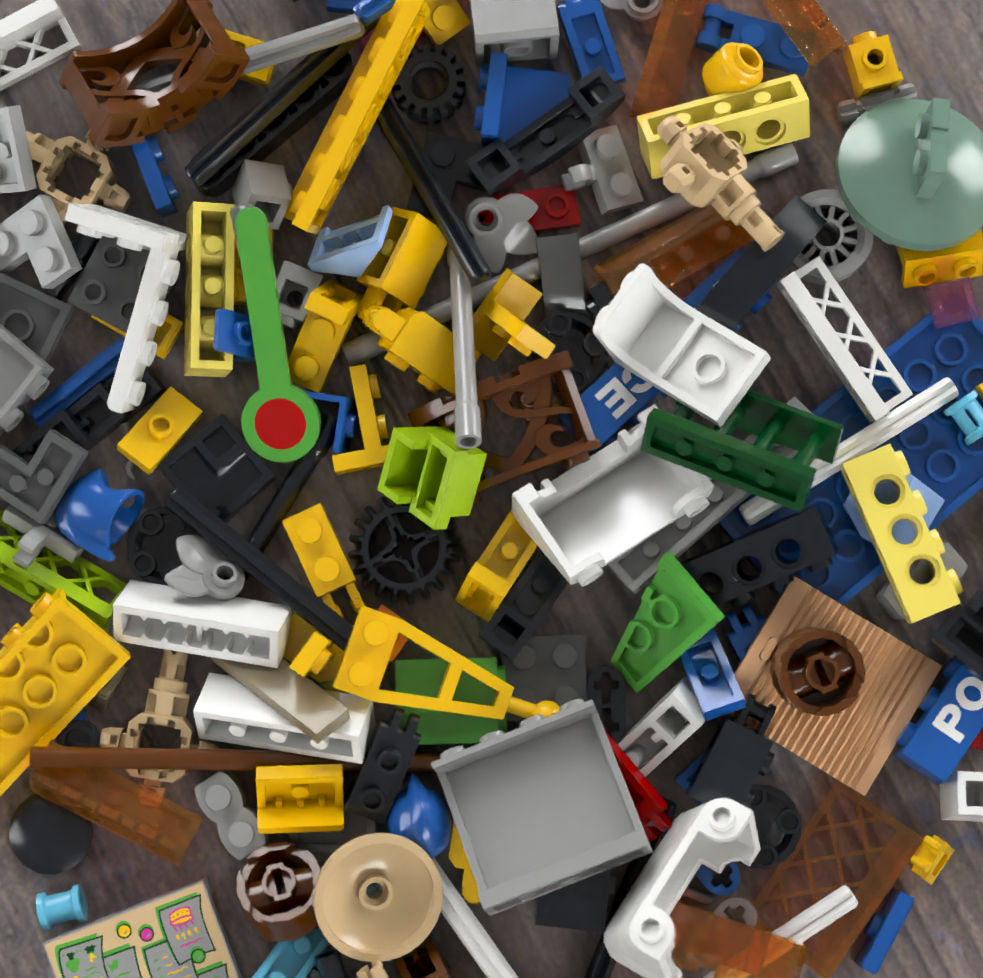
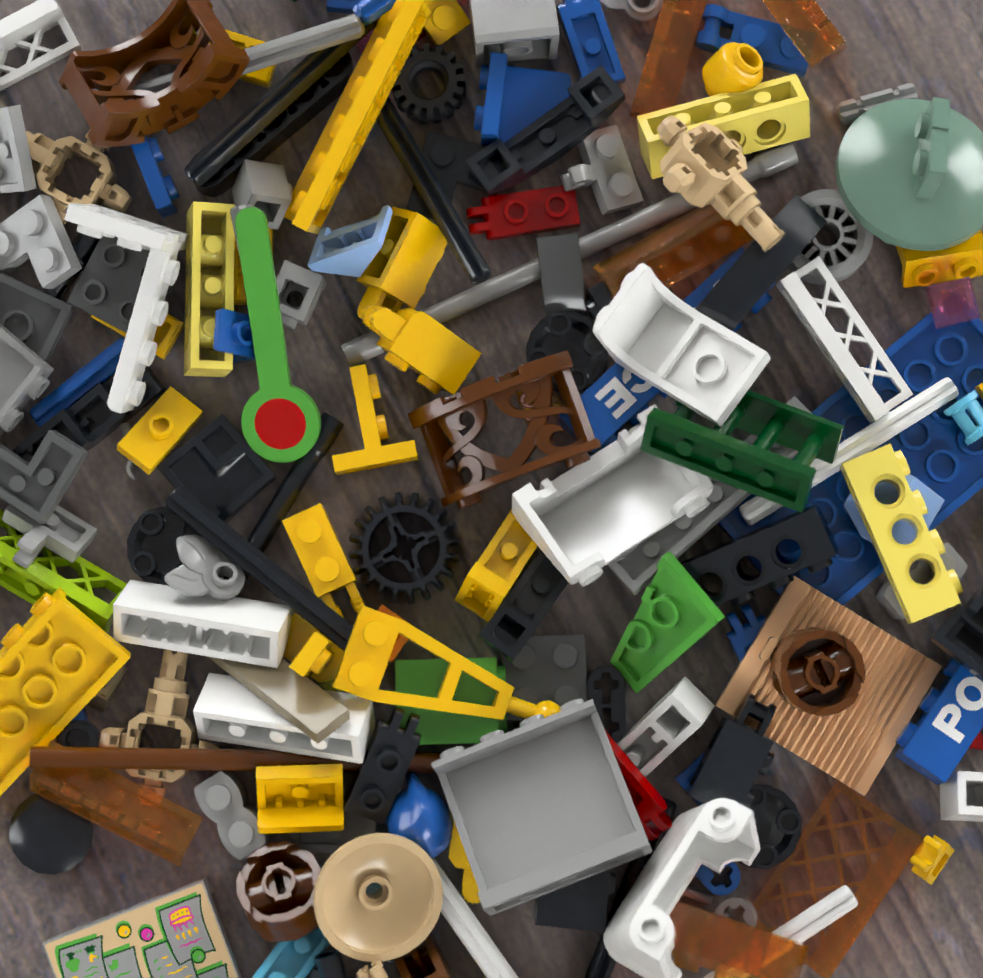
medium azure bush [36,884,88,931] -> none
blue piece [55,468,145,562] -> none
yellow bracket [288,279,364,393] -> none
blue bracket [305,391,360,454] -> none
lime plate [377,426,487,530] -> none
light grey piece [446,228,482,449] -> none
light grey plate [465,193,538,274] -> none
yellow bracket [473,268,556,361] -> none
blue hinge [679,627,746,721] -> none
yellow brick [843,31,904,101] -> none
blue plate [854,887,915,975] -> none

